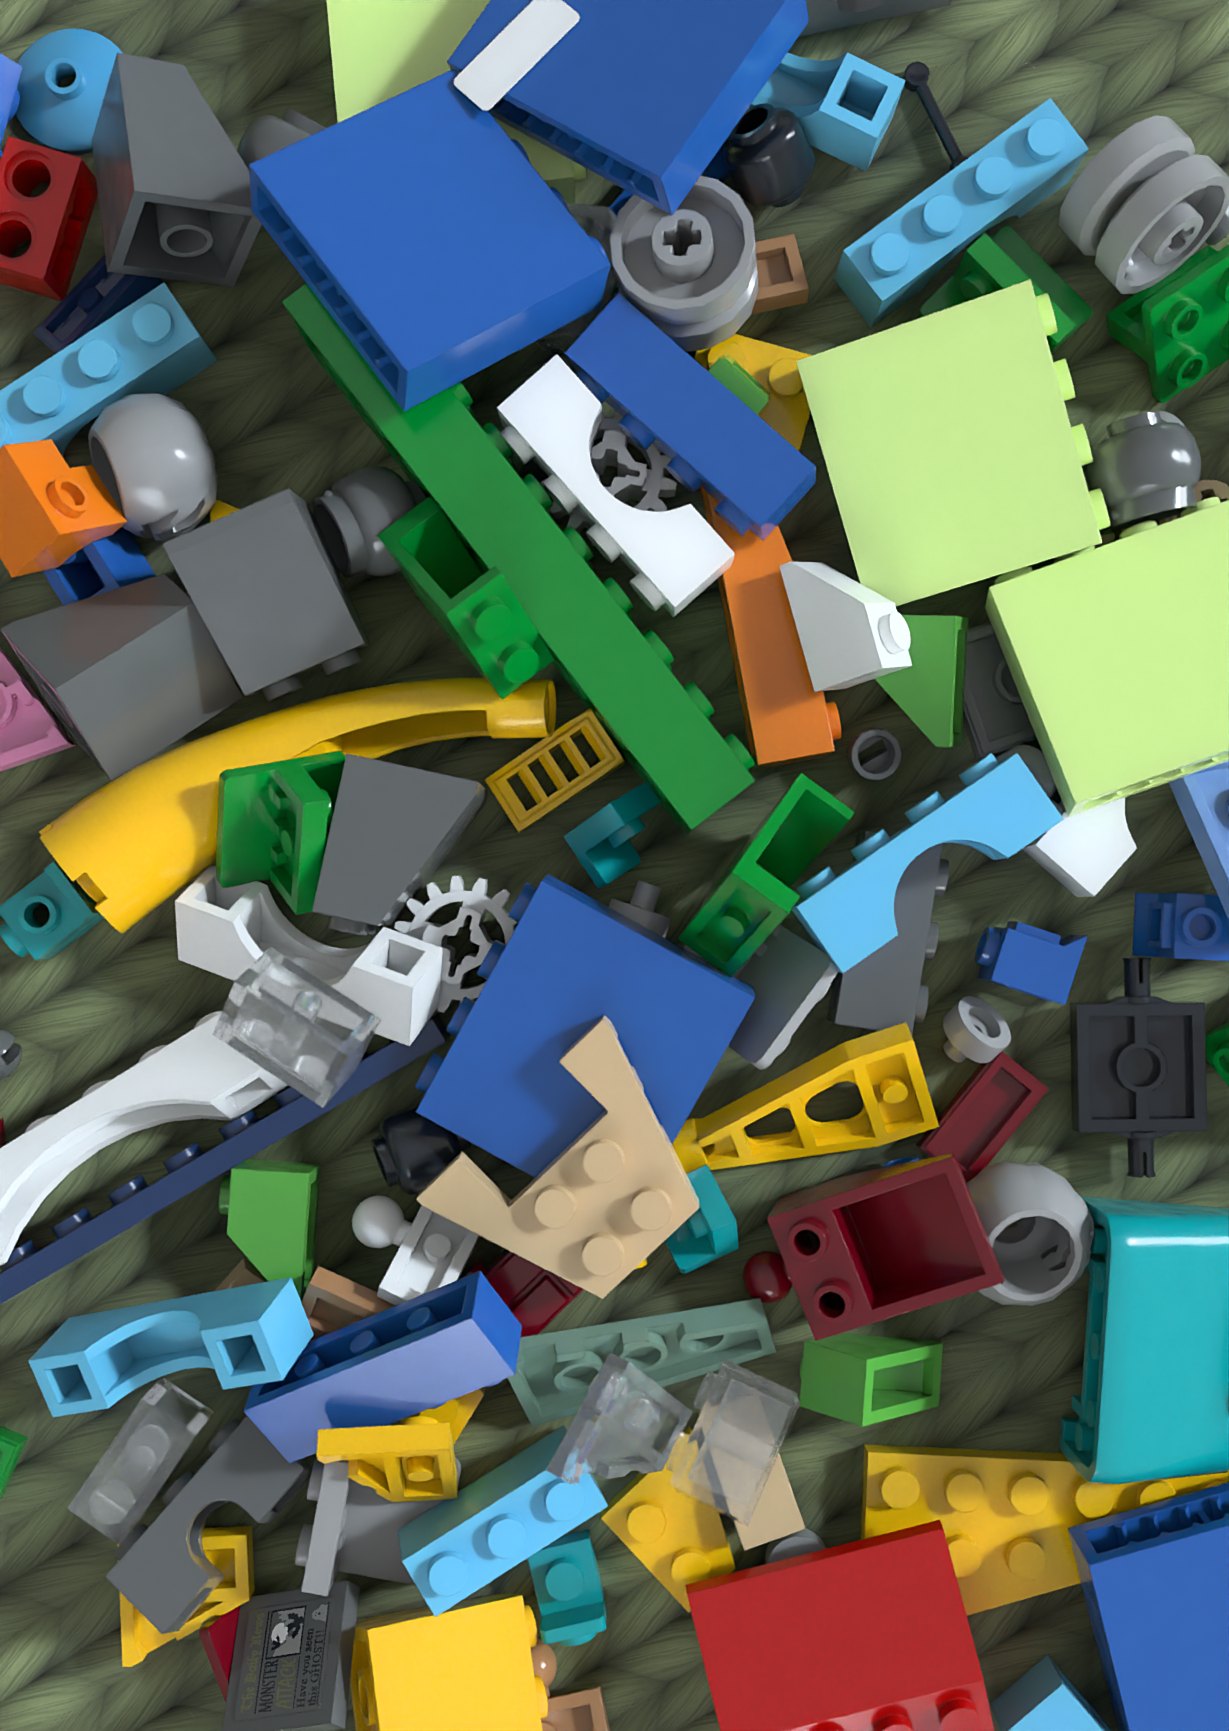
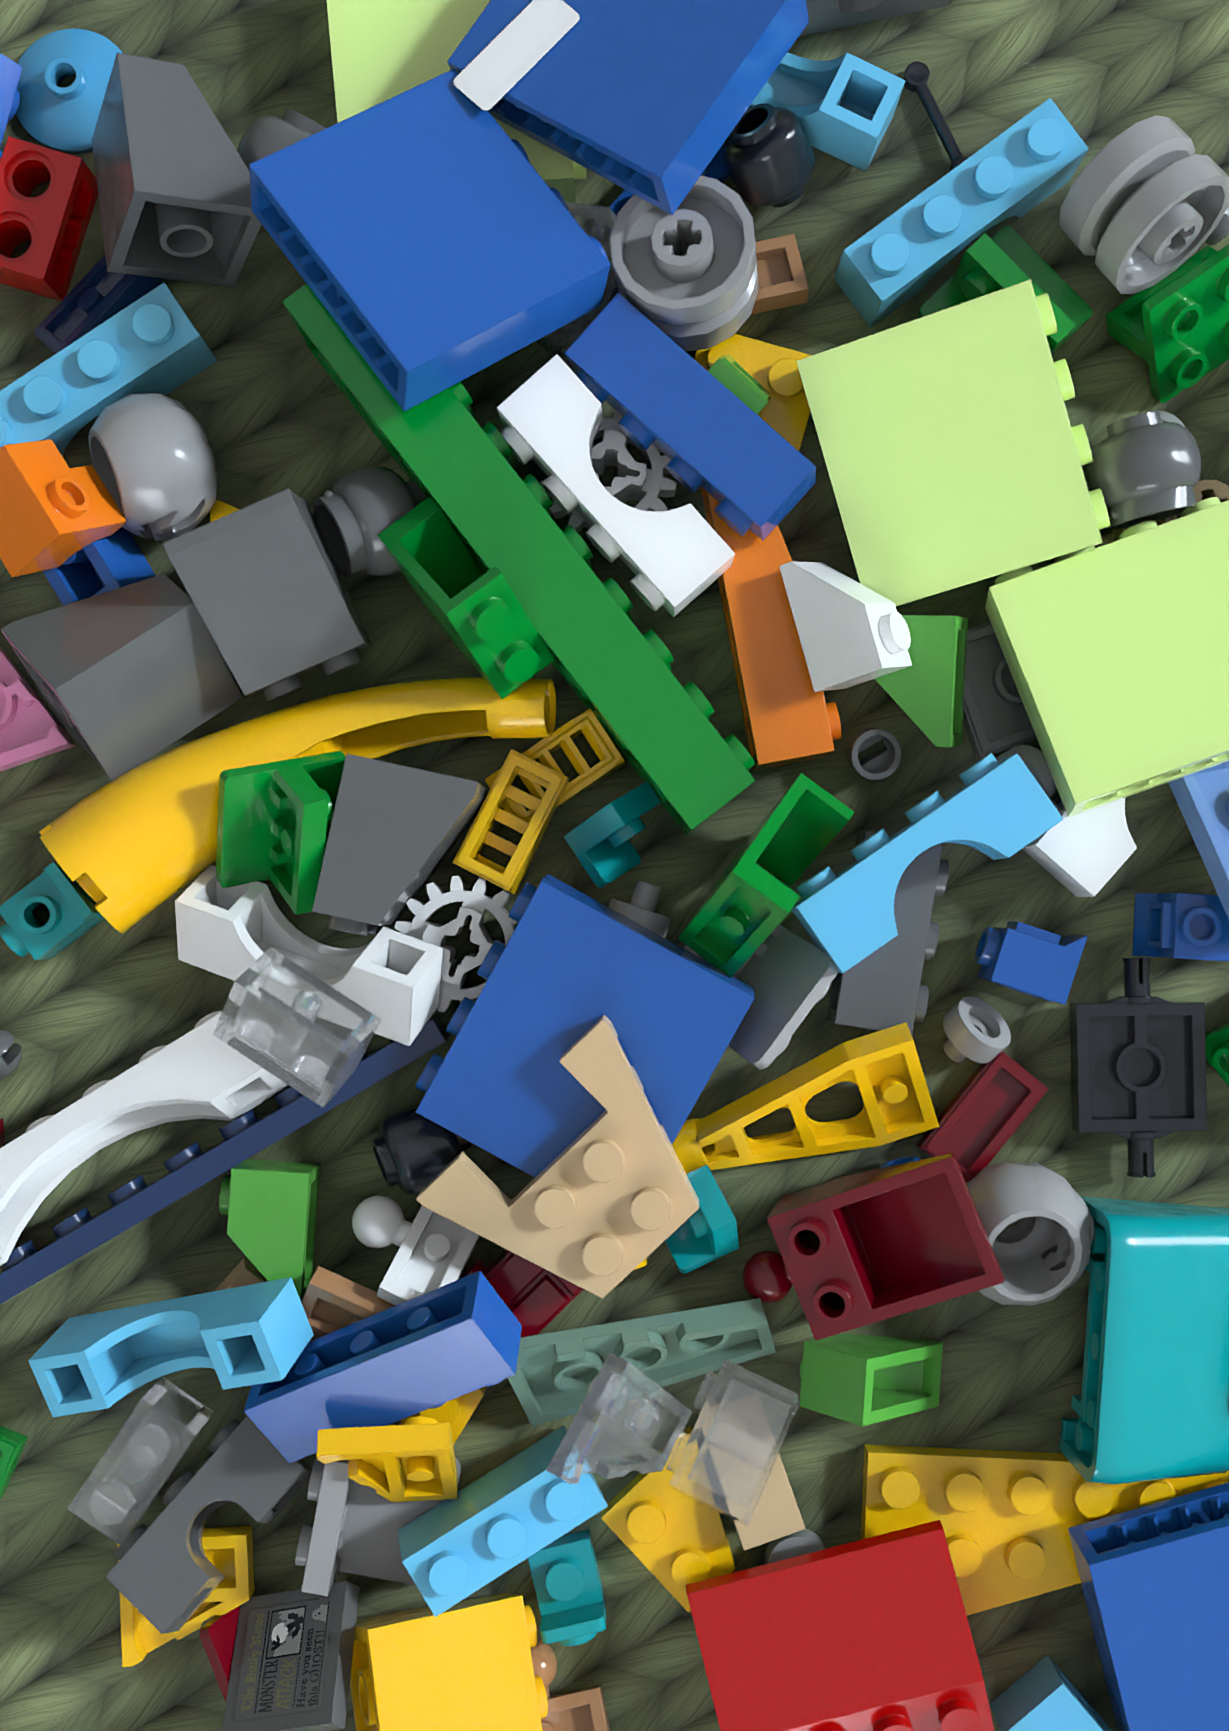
none -> yellow slope [452,749,569,895]

